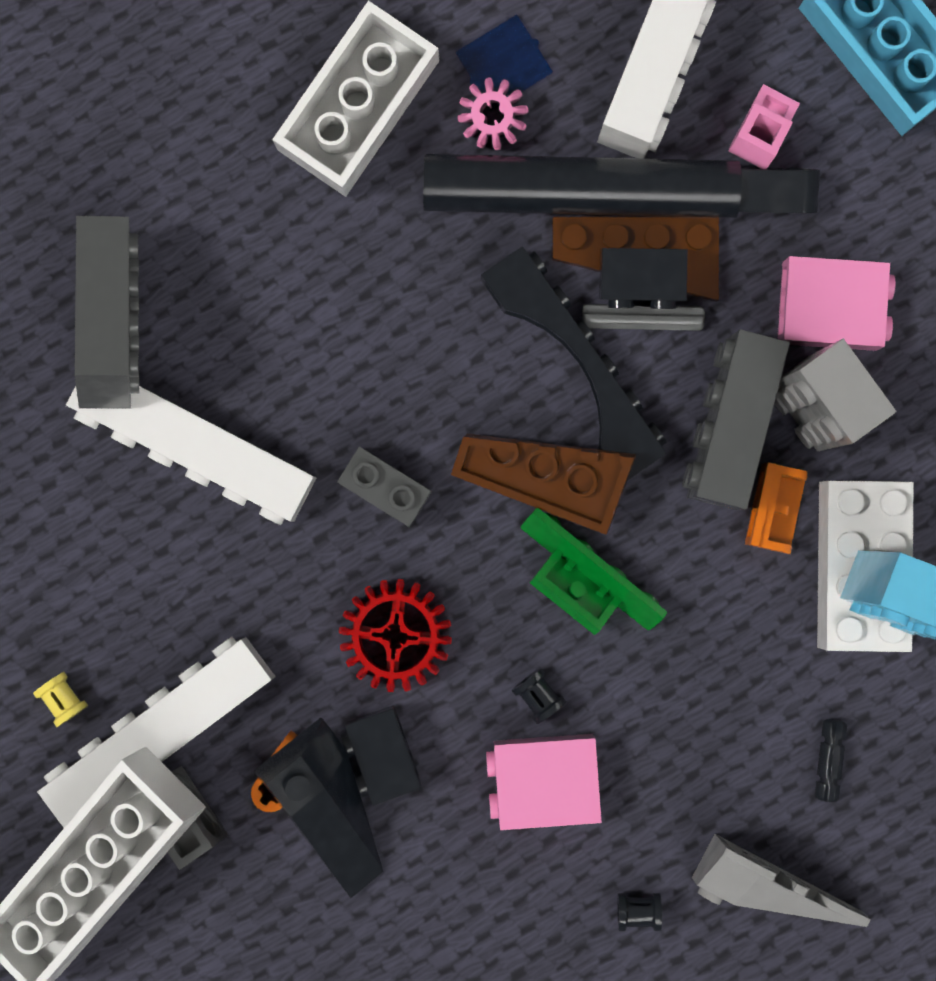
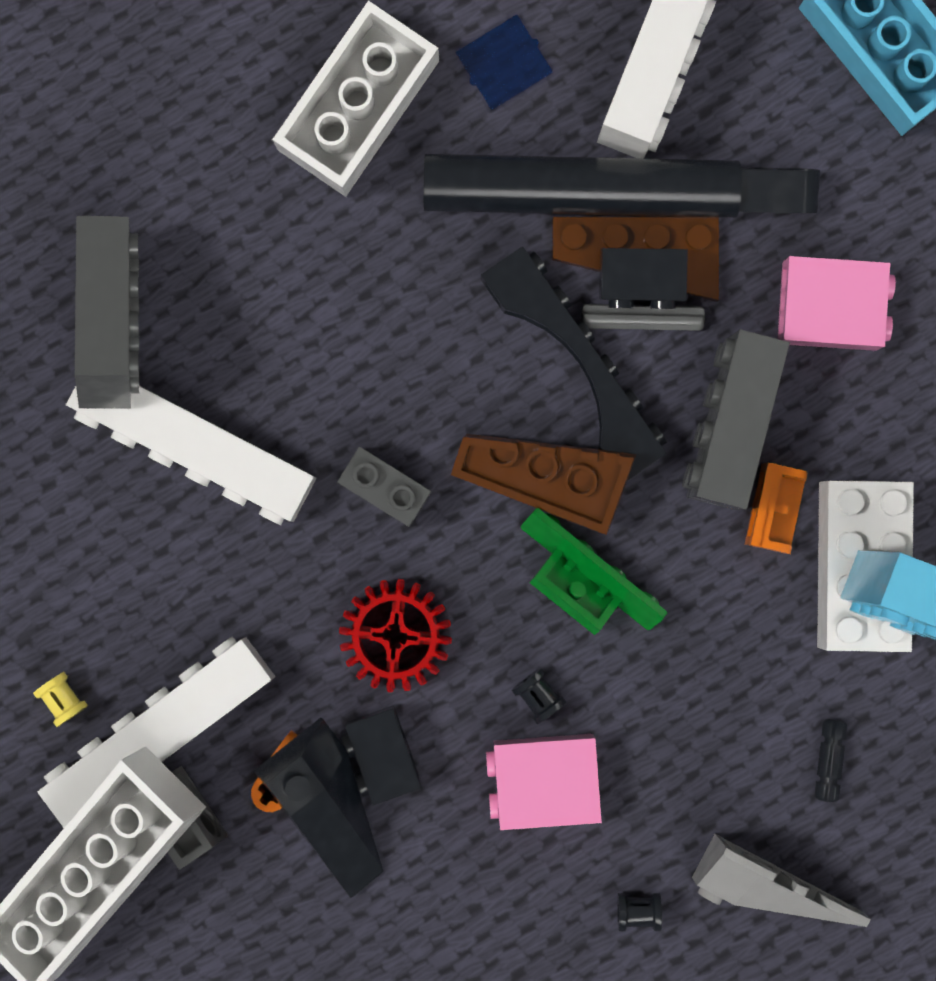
bright pink gear [458,78,529,150] -> none
bright pink brick [728,84,800,169] -> none
light grey brick [774,338,897,452] -> none

